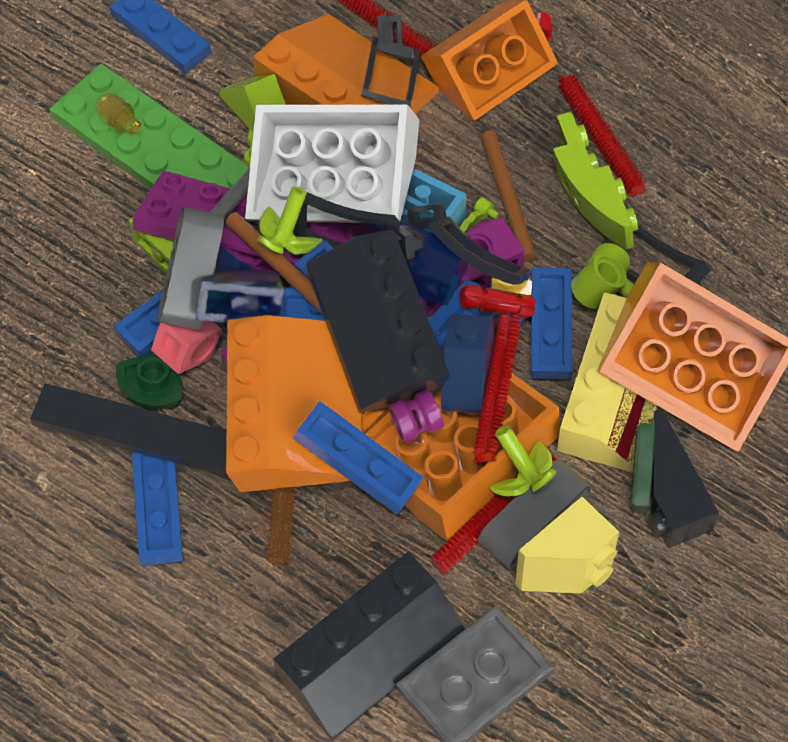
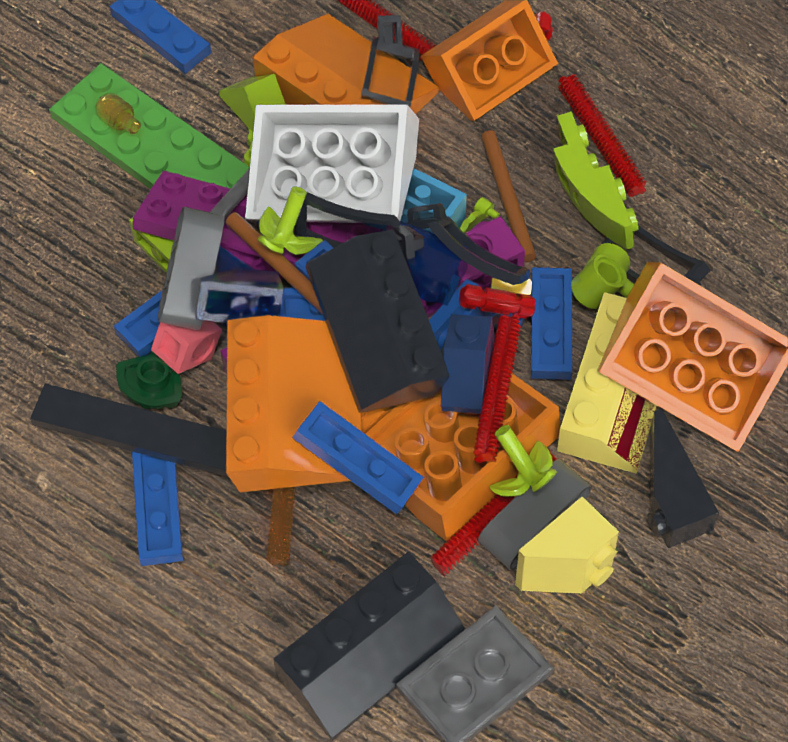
magenta wheel [389,389,444,443] -> none
dark green tile [630,423,655,515] -> none

